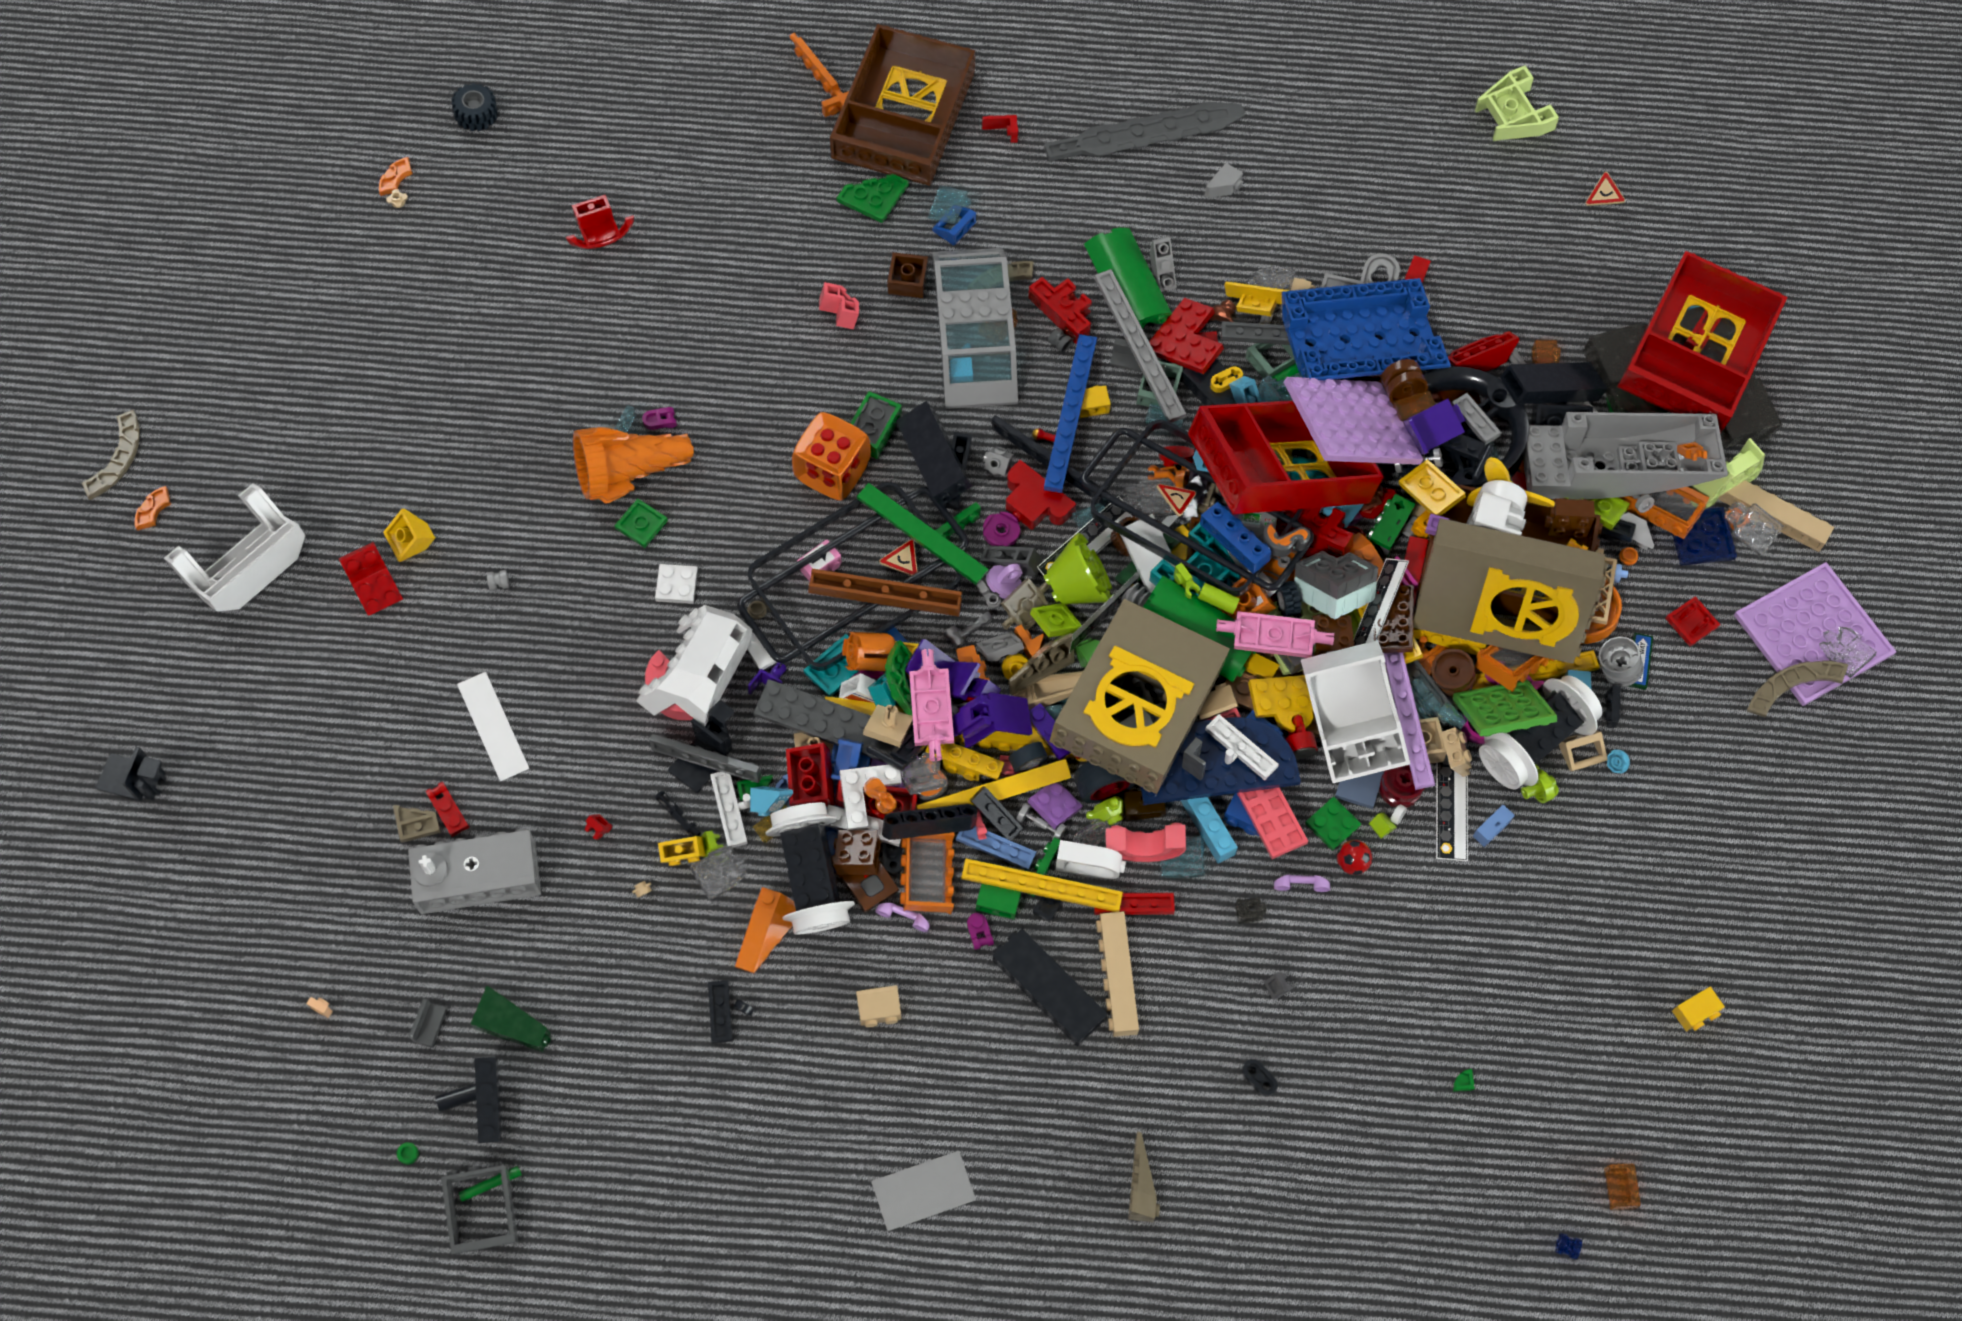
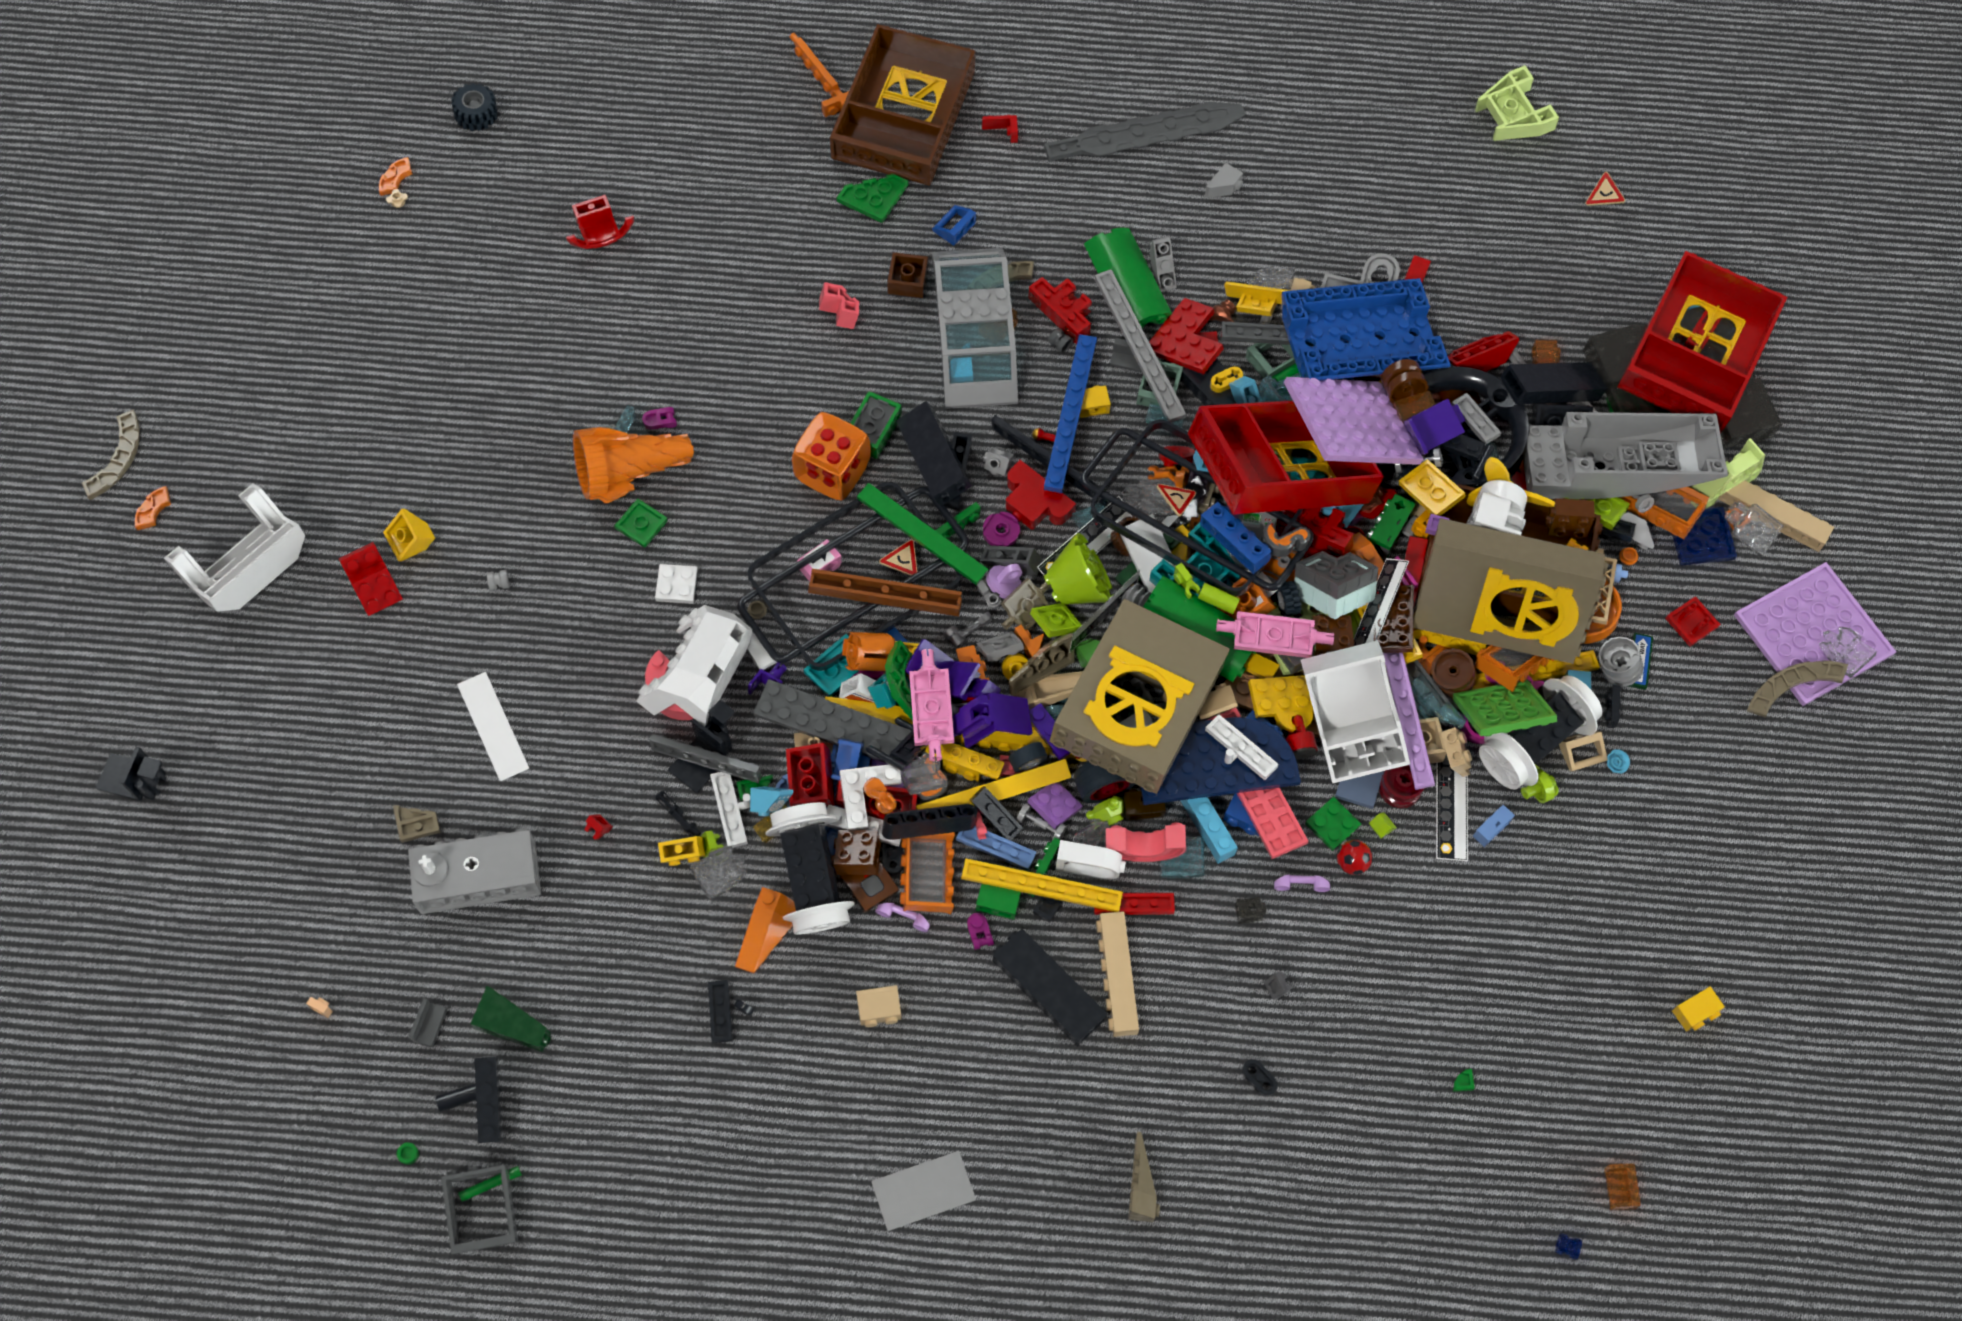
red plate [425,781,469,837] -> none
tan plate [632,881,652,898] -> none
tan tile [863,704,913,747] -> none
clear light blue hinge [928,185,971,224] -> none
dark grey panel [1182,738,1206,780] -> none
white tile [1391,804,1407,825] -> none
orange plate [1677,442,1707,461] -> none

